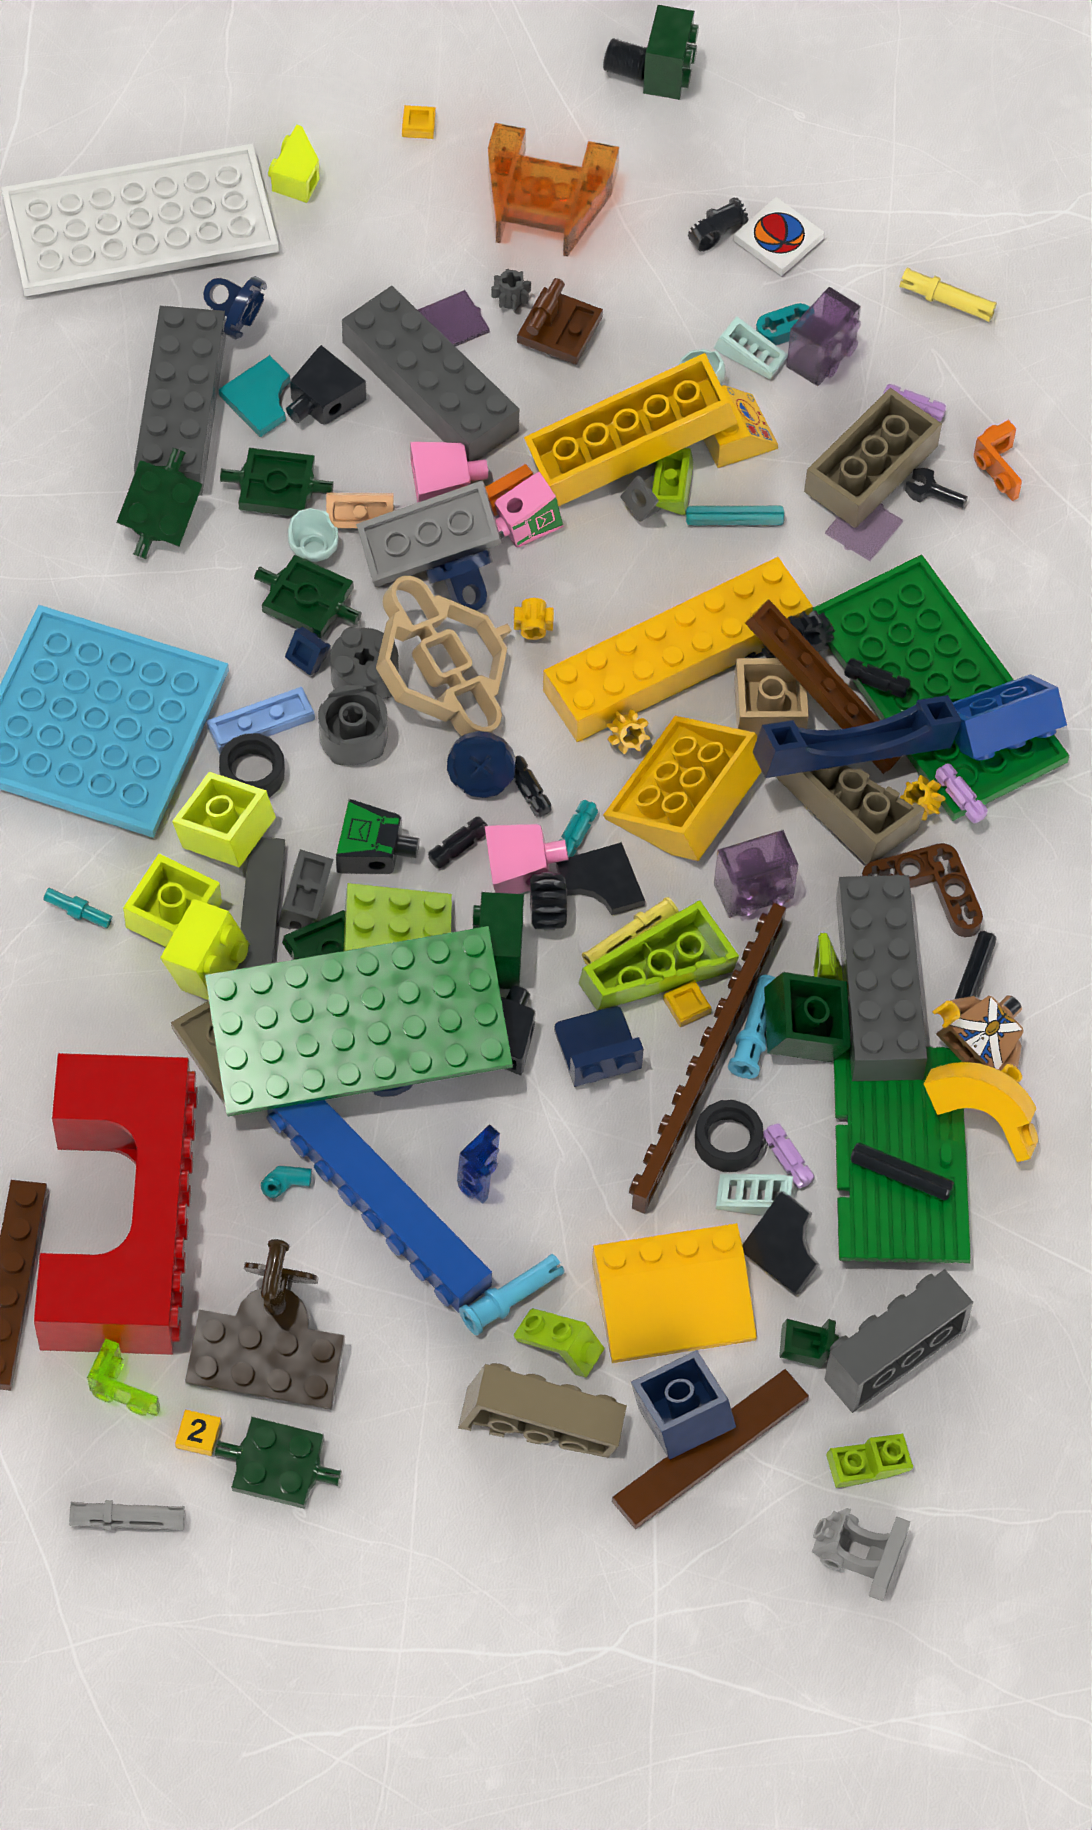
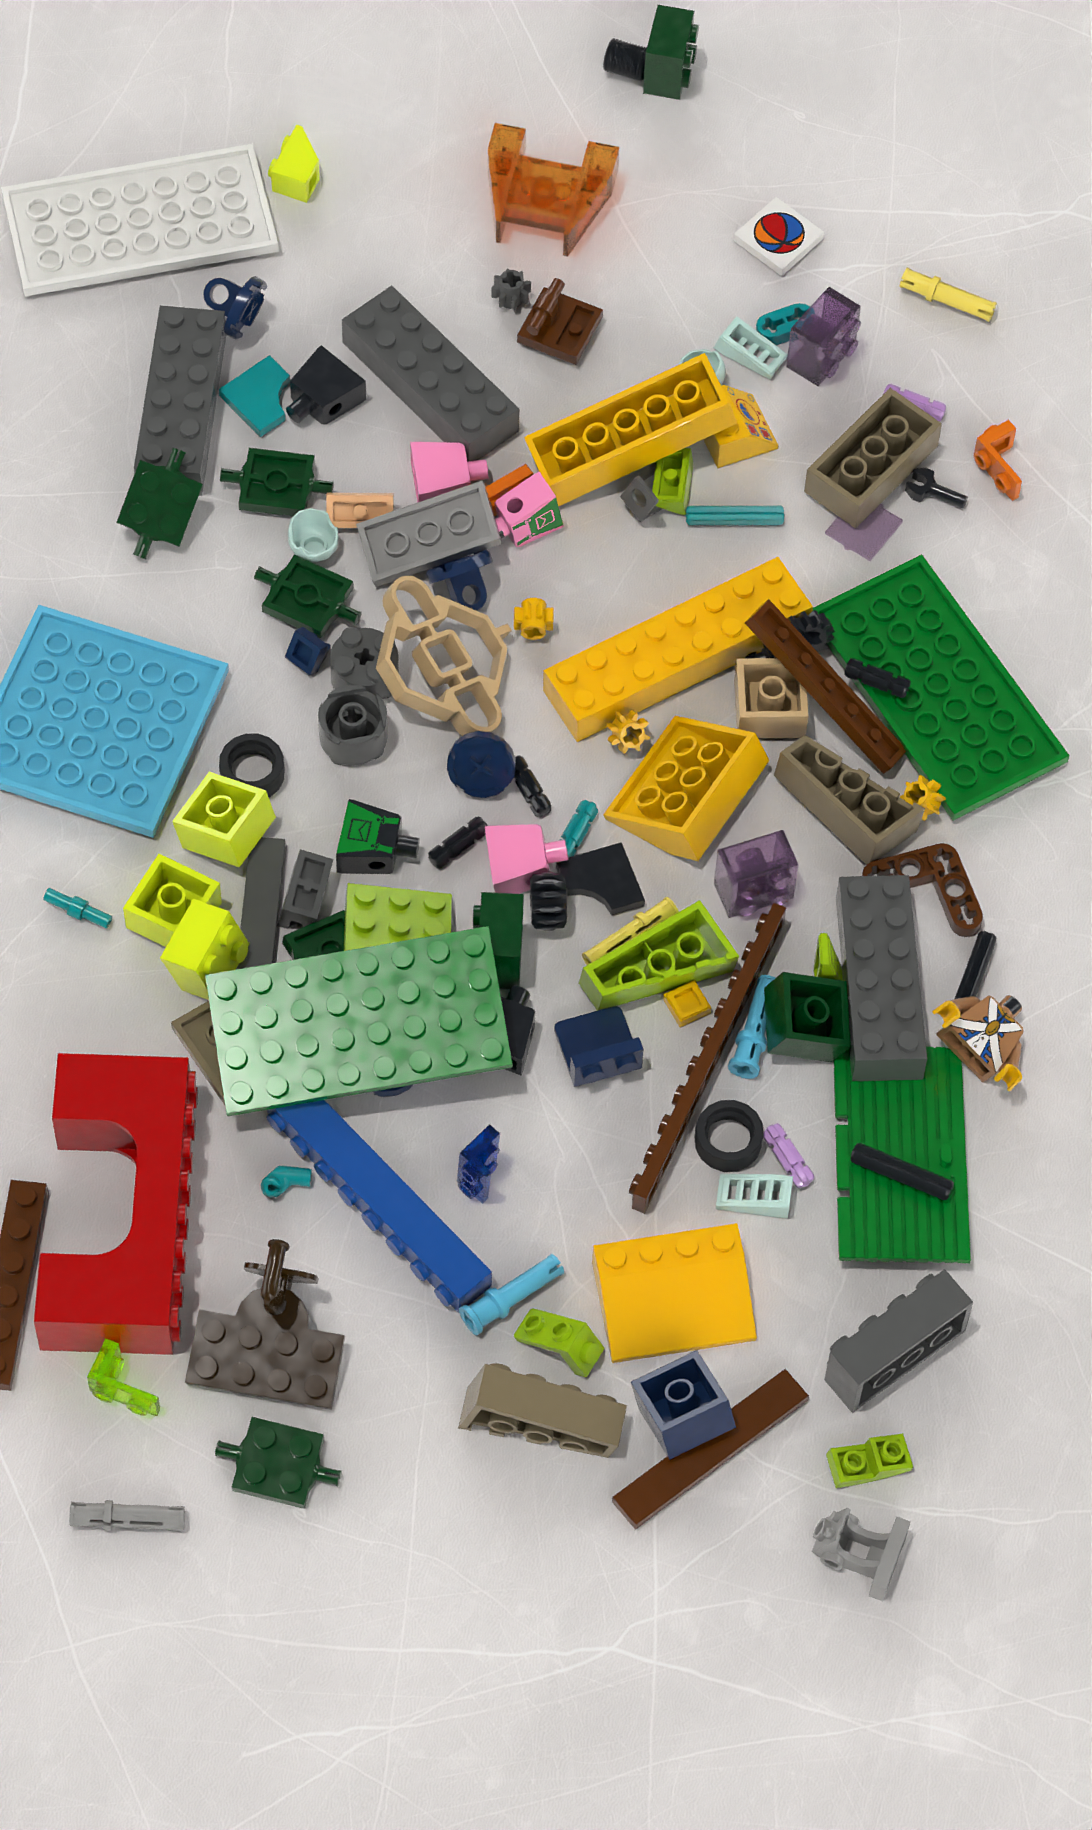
yellow tile [175,1409,222,1456] -> none
light blue tile [206,687,315,754] -> none
yellow tile [402,105,436,139] -> none
clear purple piece [418,290,490,347] -> none
black connector [688,197,749,252] -> none
black tile [742,1191,820,1294] -> none
dark blue arch [752,695,962,778] -> none
dark green bracket [779,1319,839,1368] -> none
yellow arch [924,1062,1038,1163] -> none
lavender axle [935,763,988,823] -> none
blue slope [952,674,1067,760] -> none

